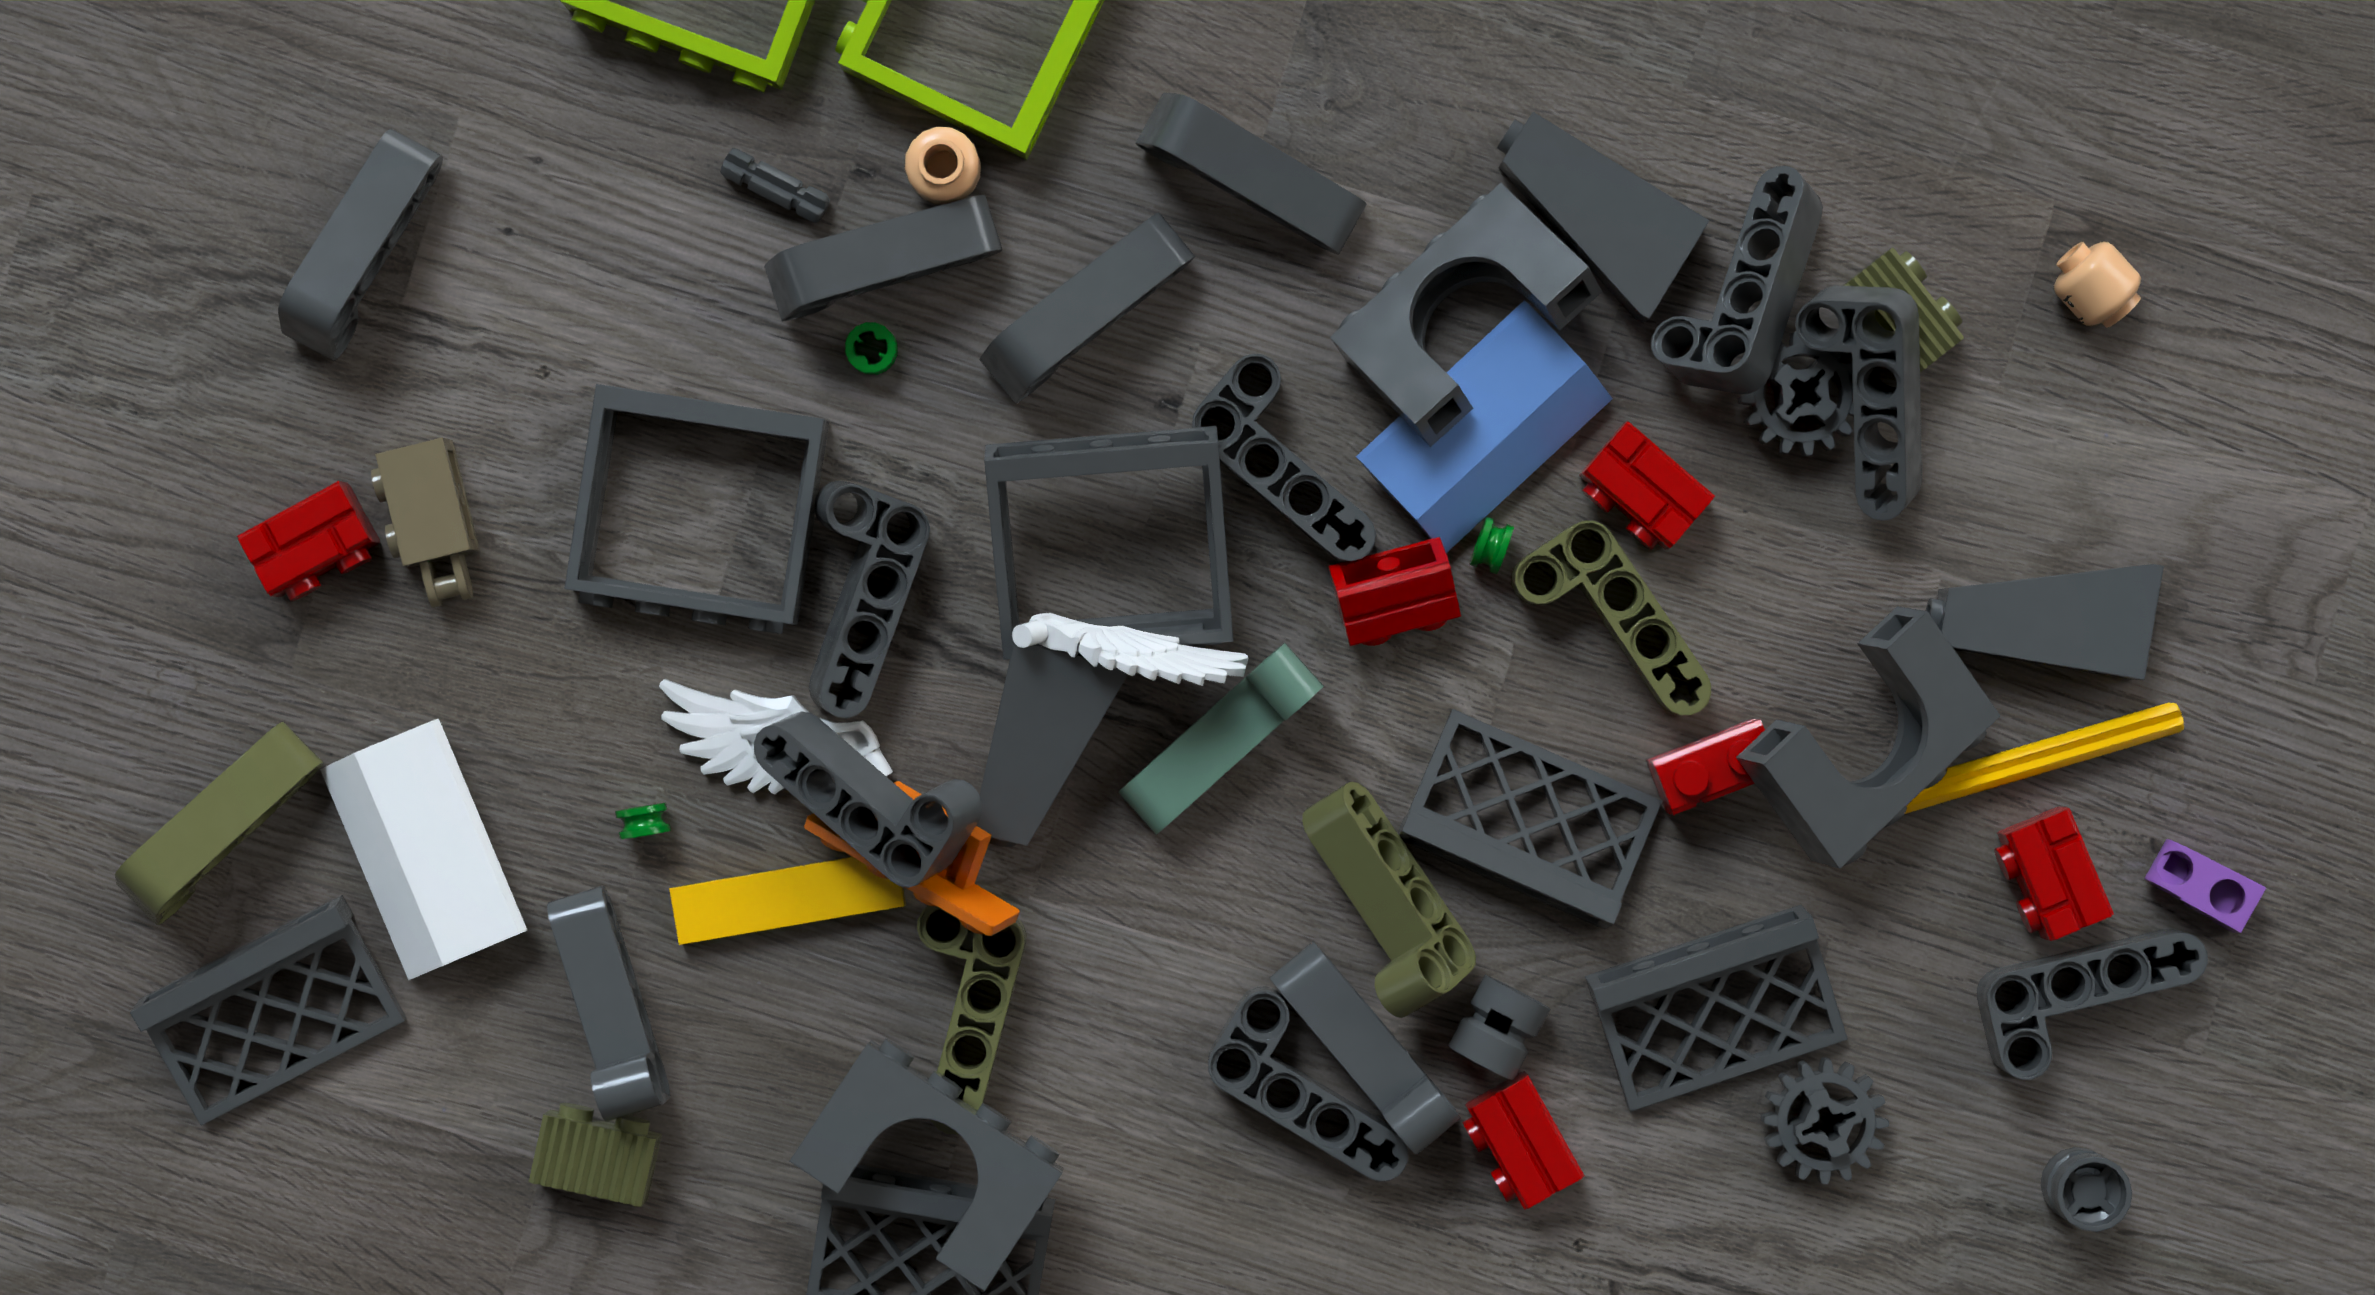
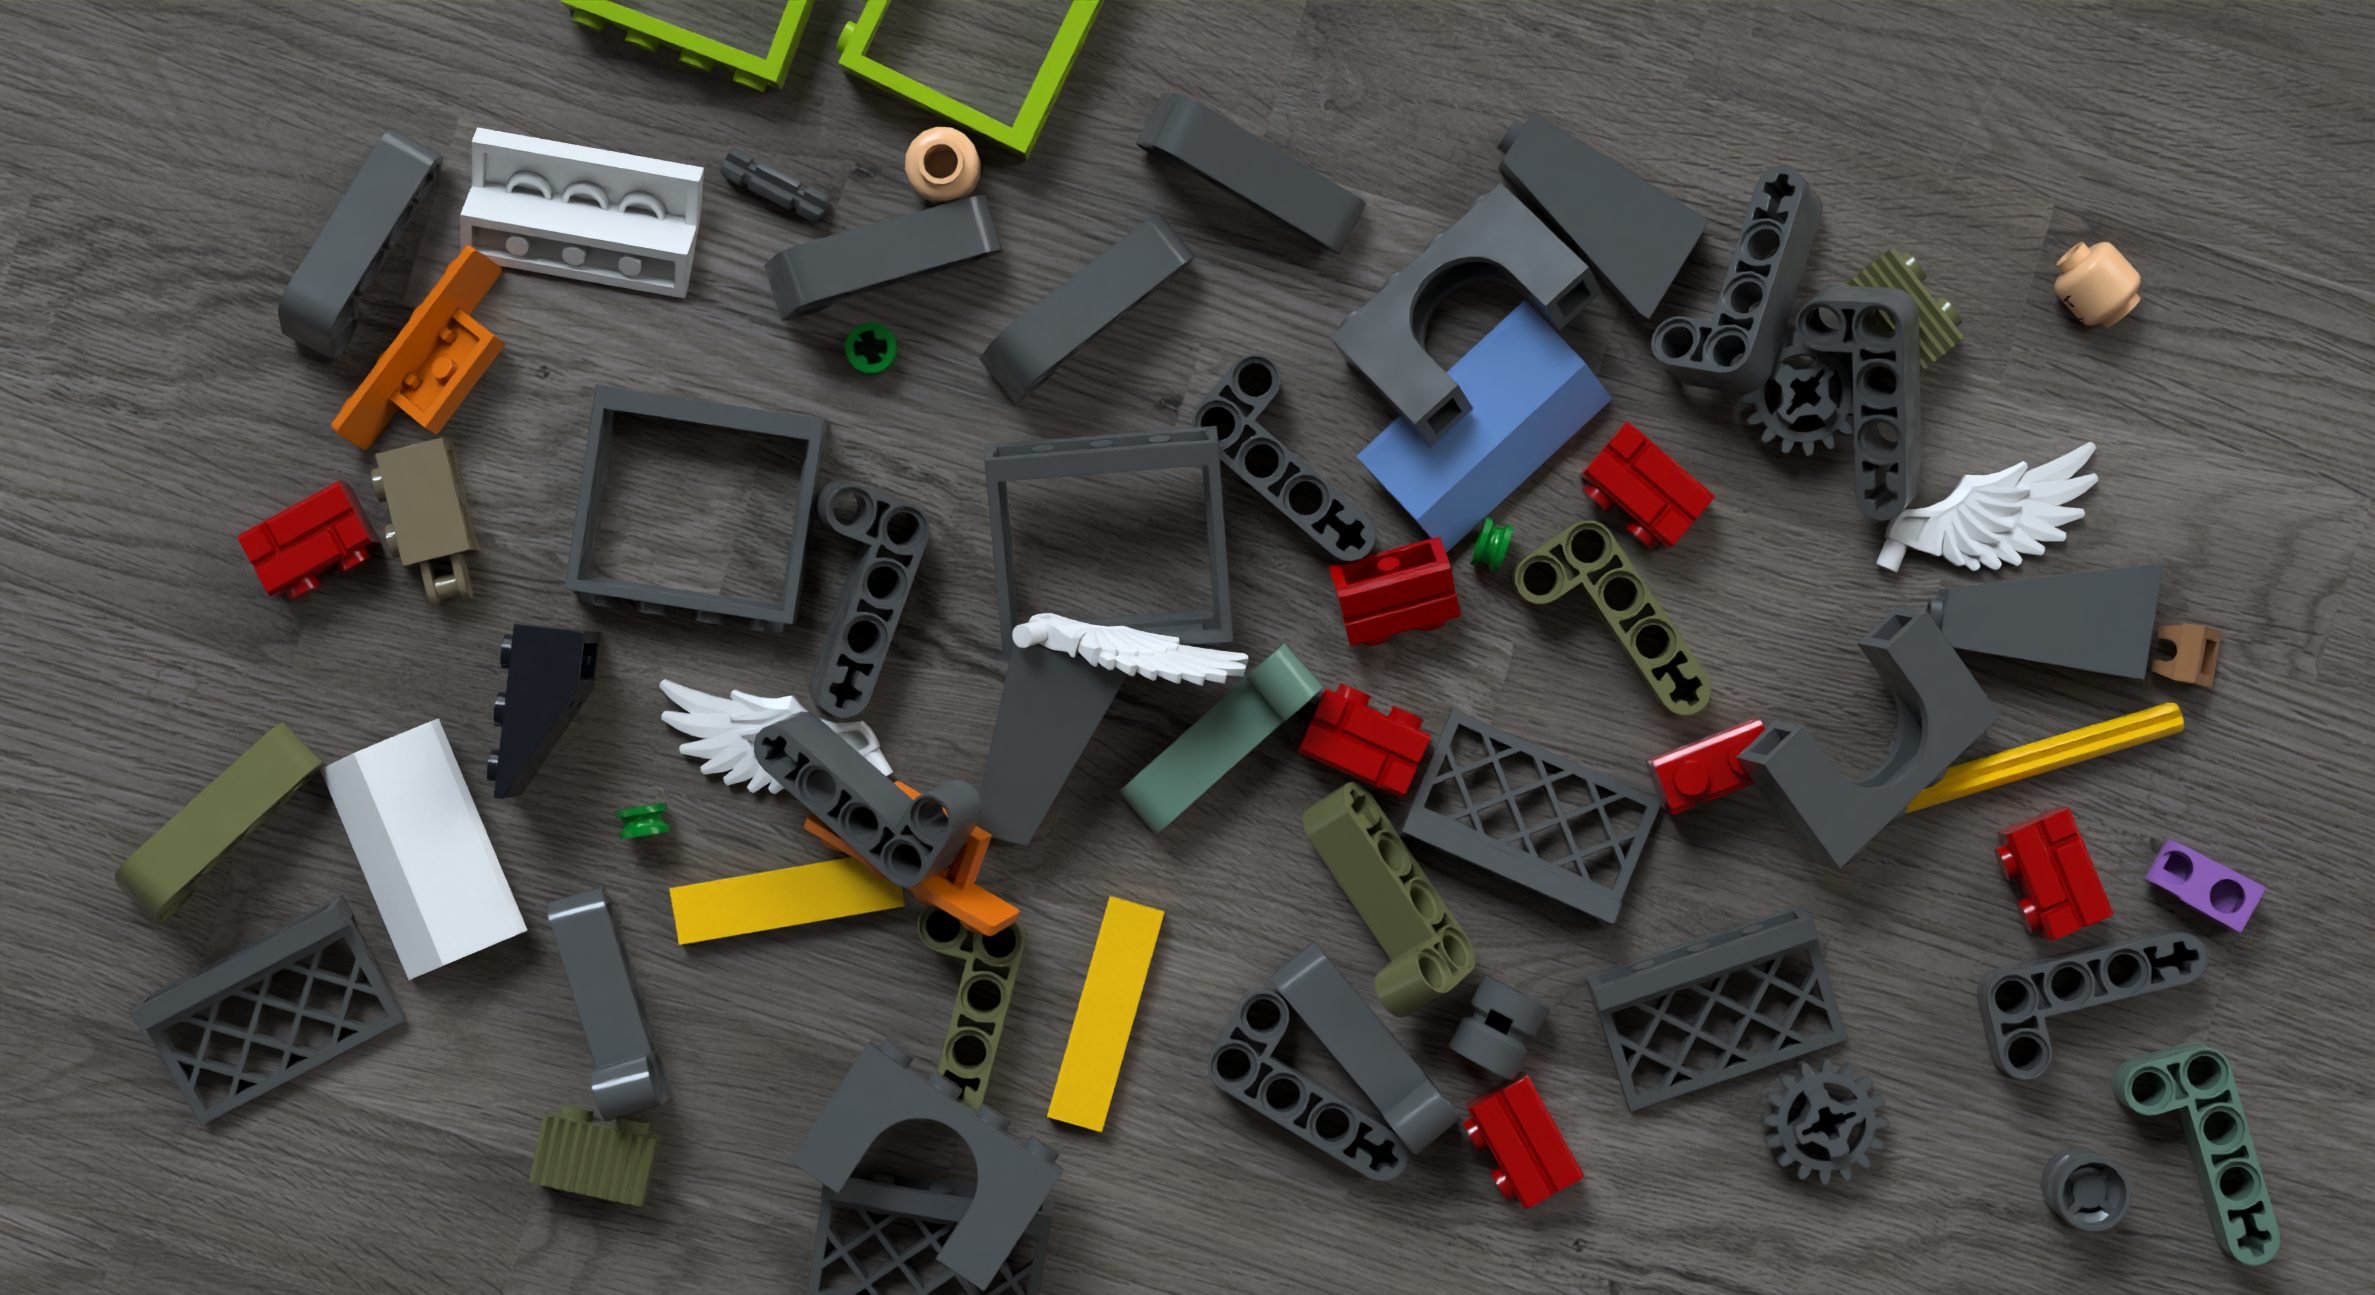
none -> orange bracket [330,245,506,450]
none -> white slope [460,127,704,299]
none -> black slope [487,623,601,799]
none -> yellow tile [1047,895,1165,1132]
none -> red brick [1297,683,1431,798]
none -> white animal [1876,442,2098,573]
none -> sand green beam [2111,1042,2280,1266]
none -> medium nougat tile [2151,623,2222,688]

